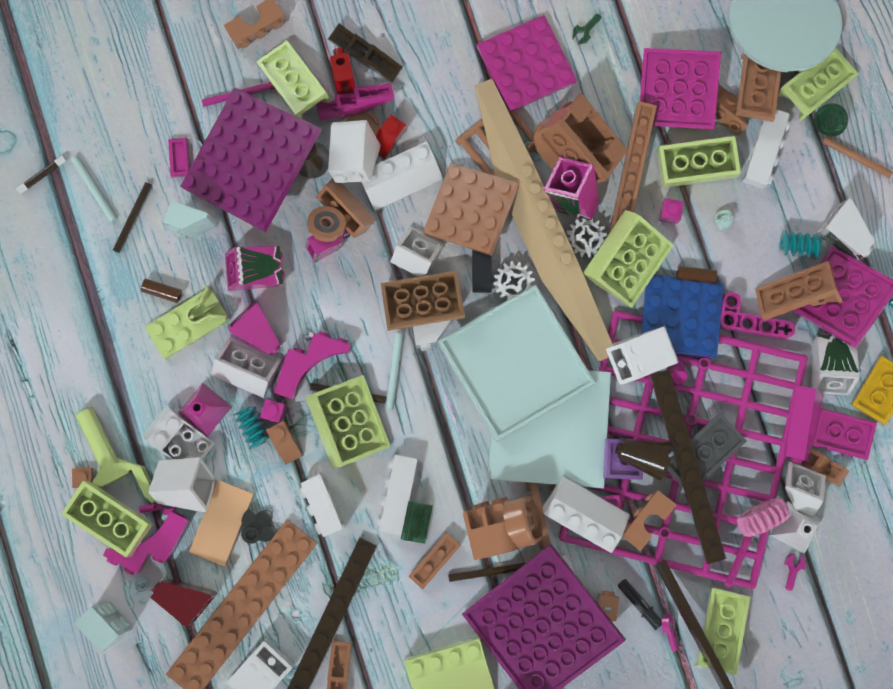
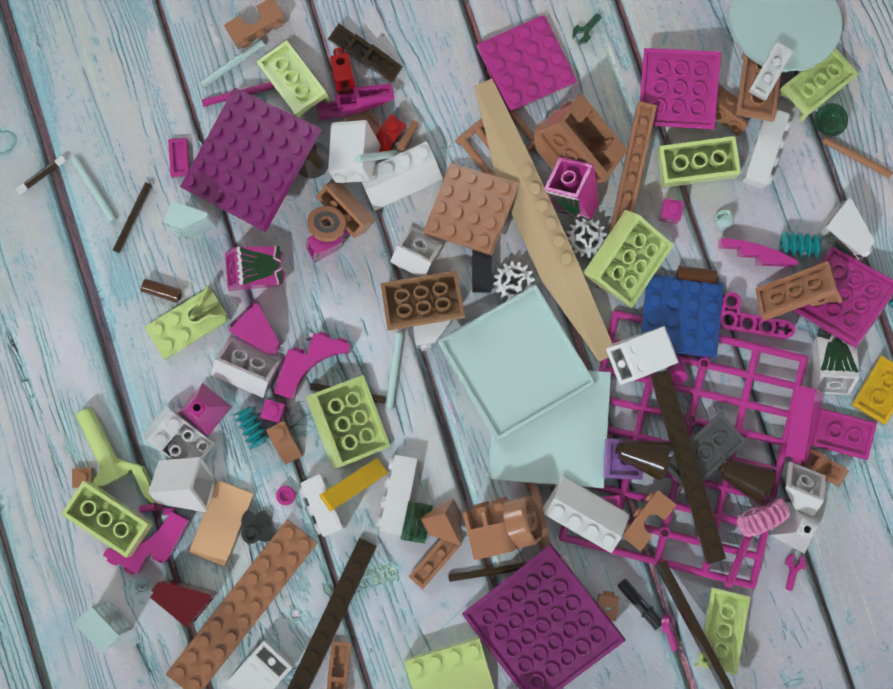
none -> light aqua bar [200,39,265,88]
none -> dark pink tile [276,486,296,505]
none -> yellow tile [319,458,388,512]
none -> light aqua bar [355,150,404,163]
none -> nougat tile [397,120,419,152]
none -> nougat slope [420,498,461,545]
none -> dark pink slope [718,238,798,267]
none -> dark brown cone [719,460,777,506]
none -> white tile [748,41,794,101]

